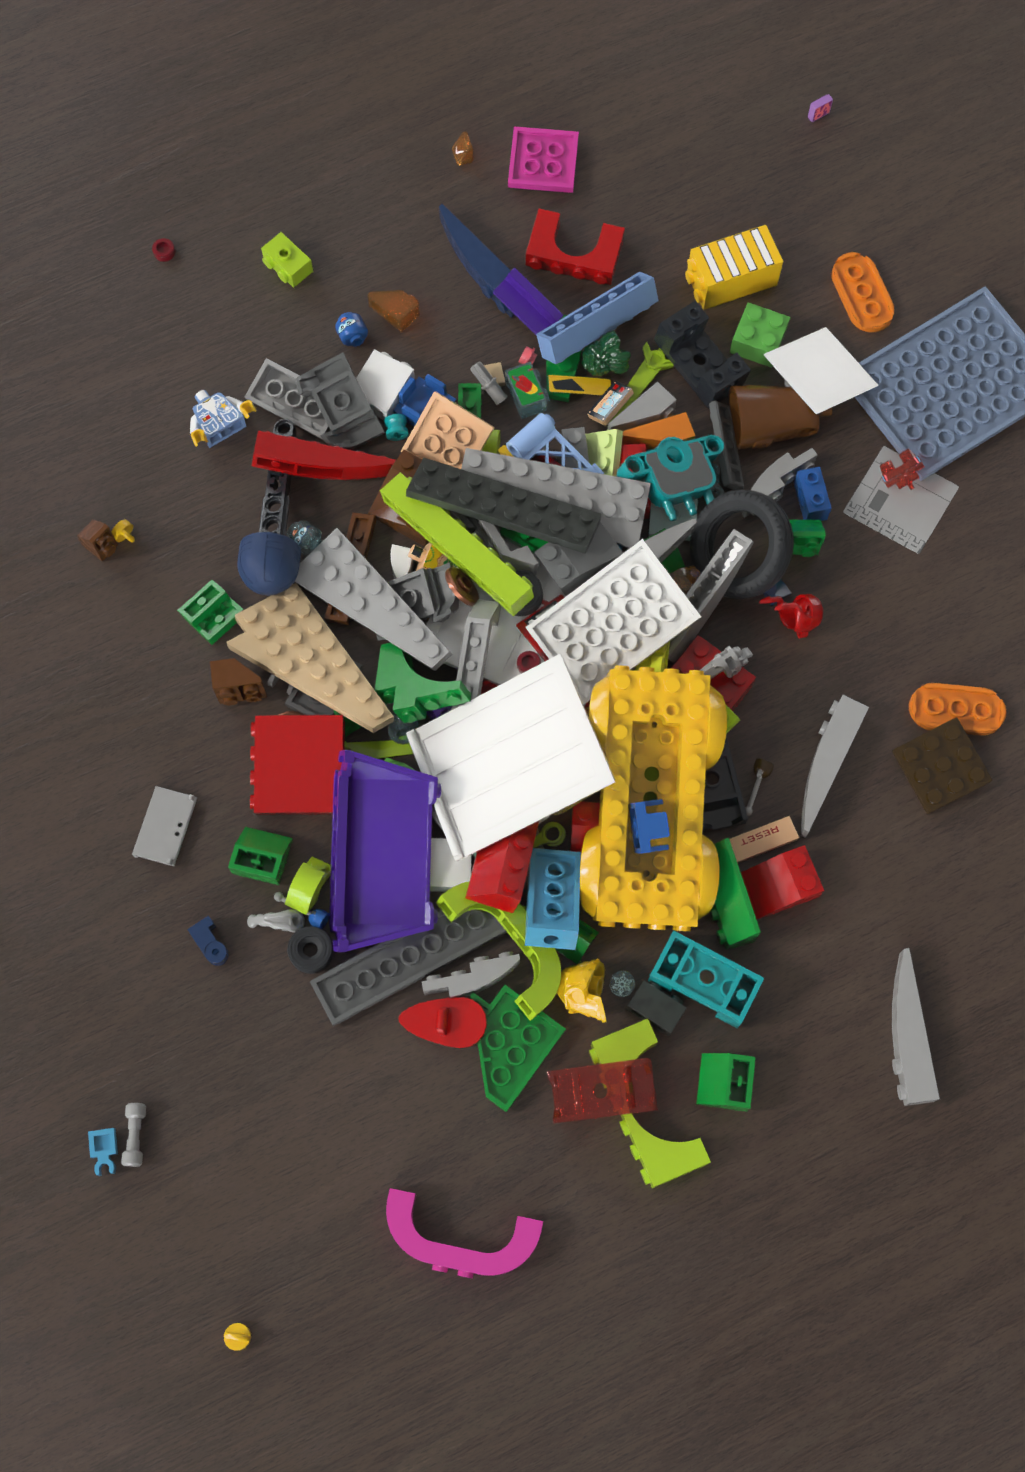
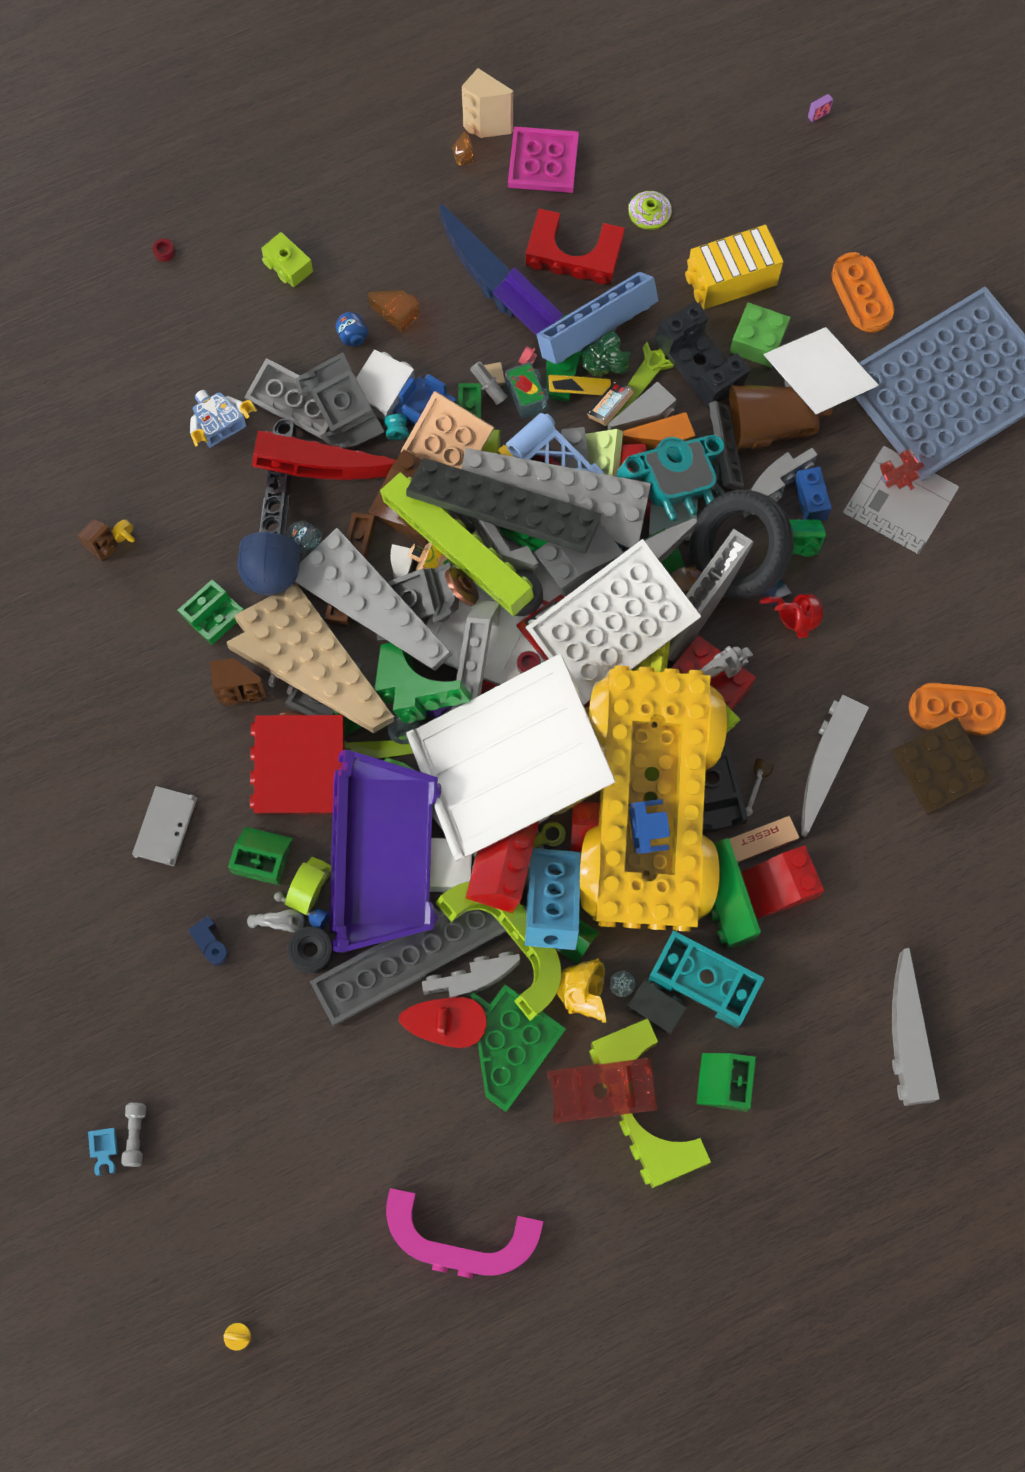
none -> tan slope [462,68,513,138]
none -> dish [629,191,672,230]

